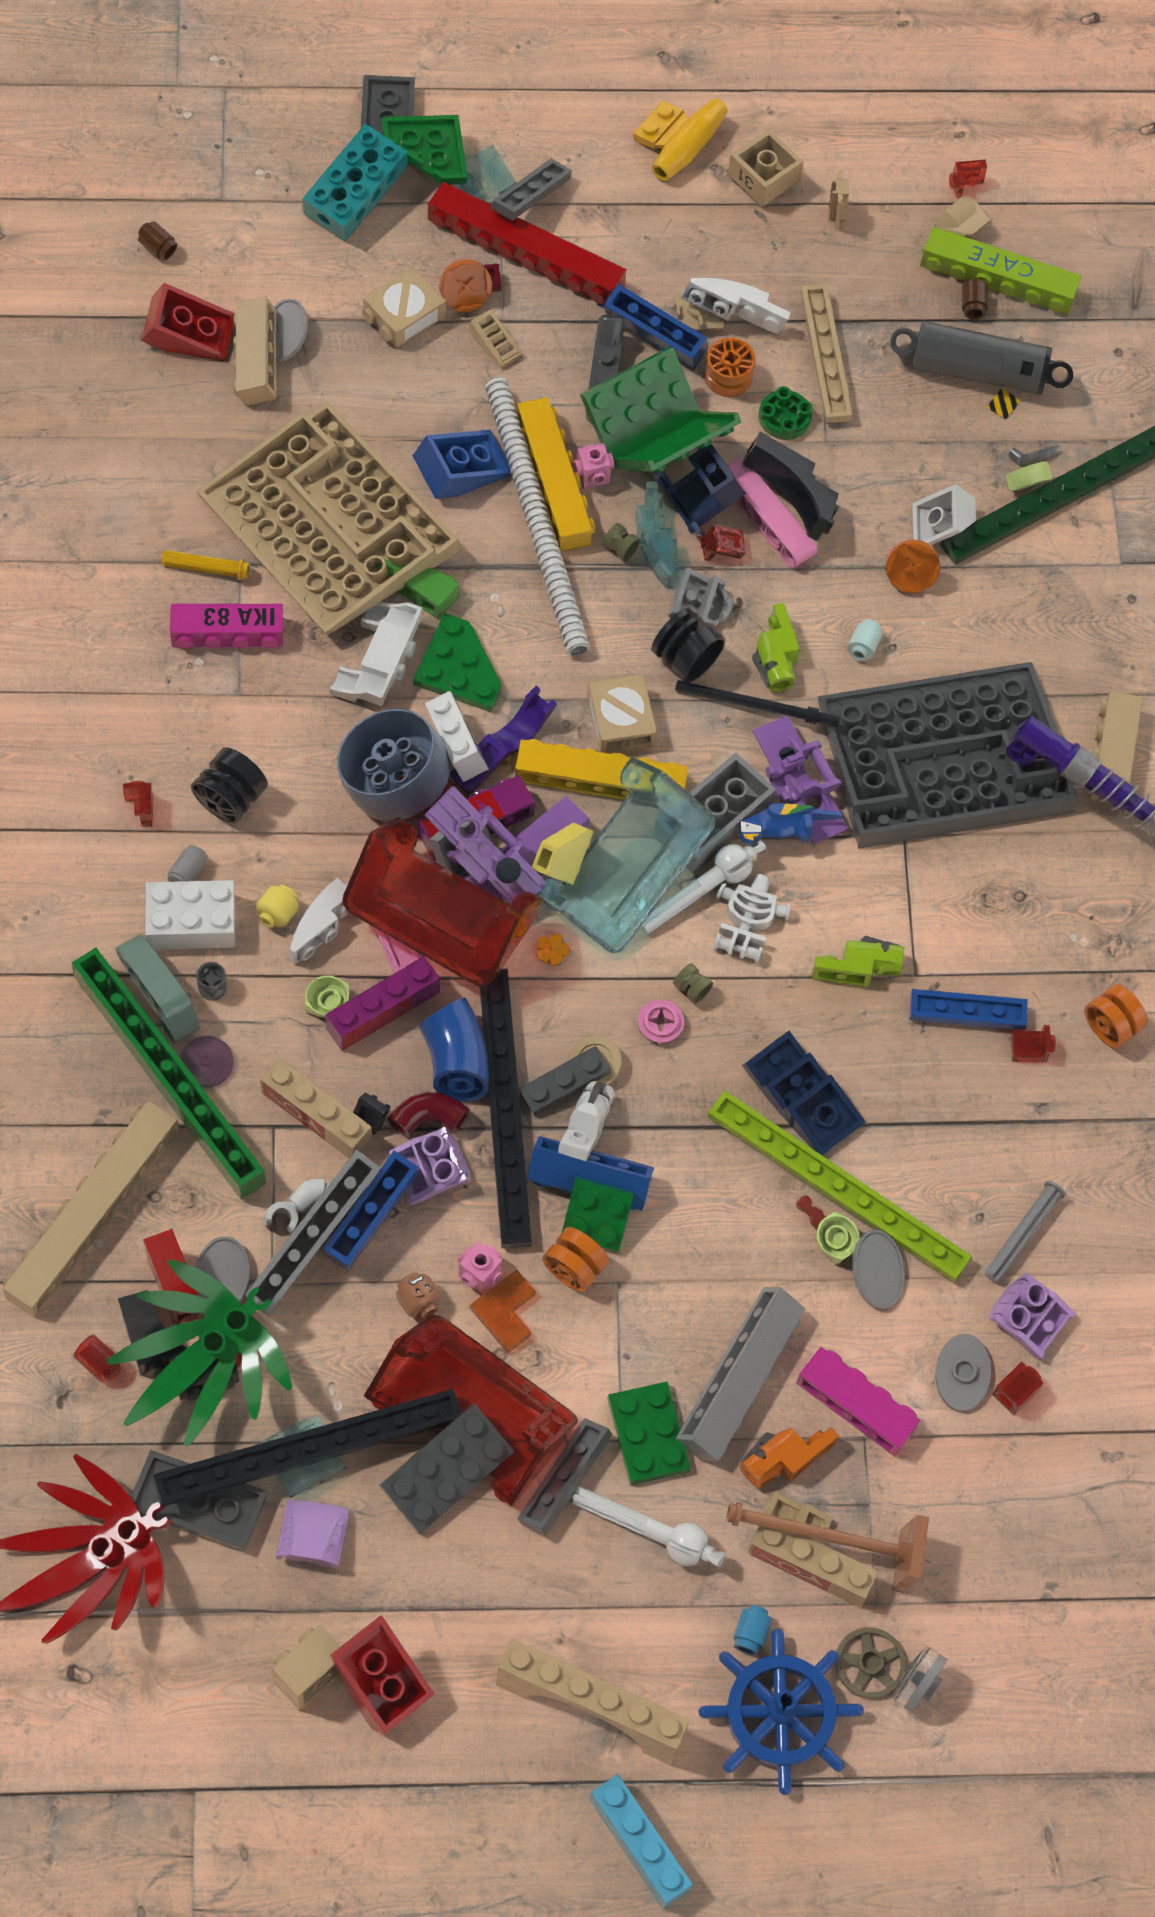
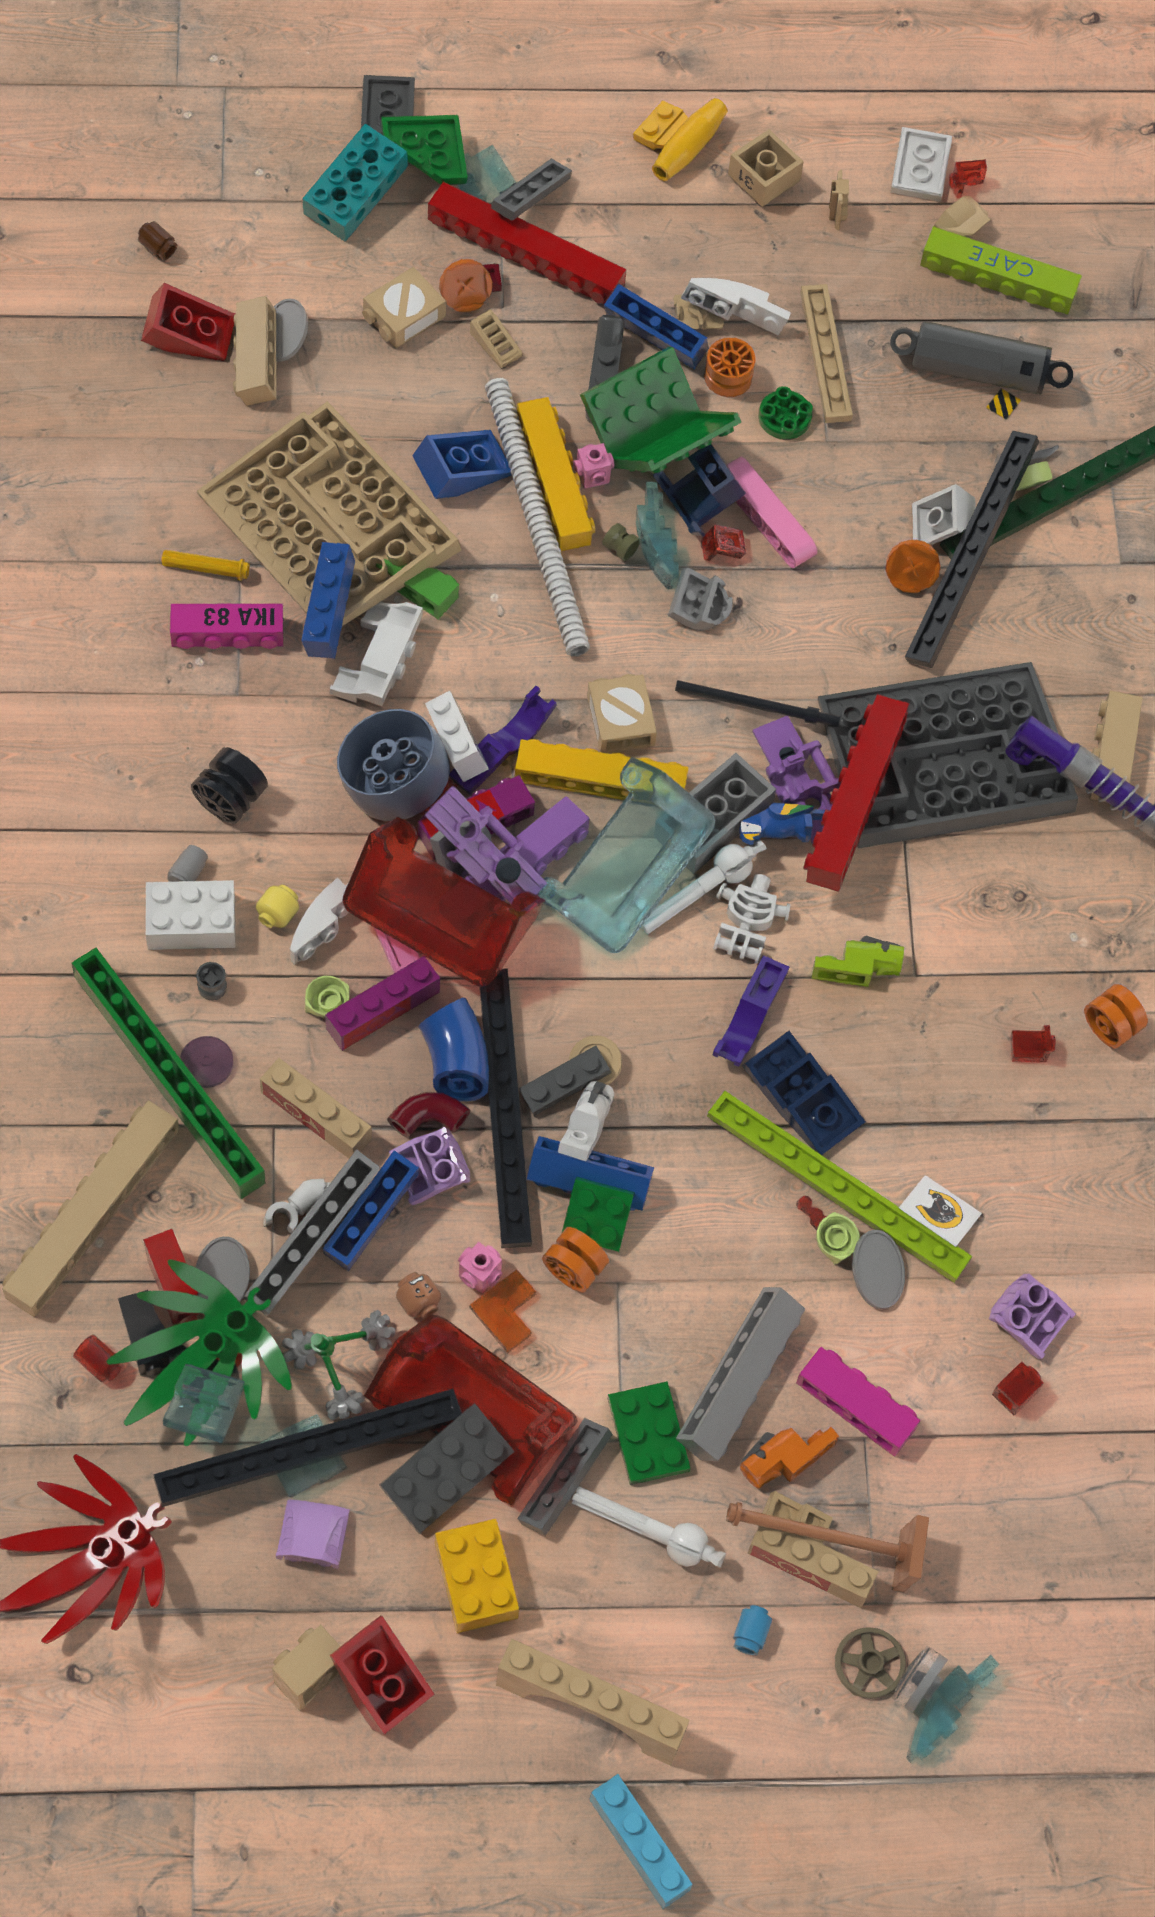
sand green beam [115,934,200,1043] -> none
clear red bracket [123,781,153,827] -> none
dark grey plate [131,1450,268,1552] -> none
black tile [353,1092,391,1135] -> none
green plate [413,613,502,713] -> none
light yellow slope [532,823,594,885] -> none
light orange plant [536,932,571,966] -> none
bright pink gear [637,999,684,1045] -> none
black wheel [651,608,726,683] -> none
olive wheel [673,963,714,1004] -> none
blue piece [698,1628,864,1795] -> none
black arch [742,431,839,541] -> none
lime plate [752,603,800,693] -> none
light aqua brick [847,619,882,661] -> none
blue plate [910,989,1028,1030] -> none
light grey piece [936,1334,991,1412] -> none
reddish brown brick [962,278,988,320] -> none
light grey axle [985,1181,1066,1282] -> none
none -> clear light blue slope [163,1364,245,1443]
none -> light grey plant [282,1310,395,1420]
none -> blue brick [301,542,355,659]
none -> yellow brick [435,1519,519,1633]
none -> dark purple piece [712,955,790,1067]
none -> red brick [803,694,909,892]
none -> white tile [890,127,952,202]
none -> sticker [899,1175,982,1247]
none -> black plate [905,431,1039,668]
none -> clear light blue slope [906,1655,999,1763]

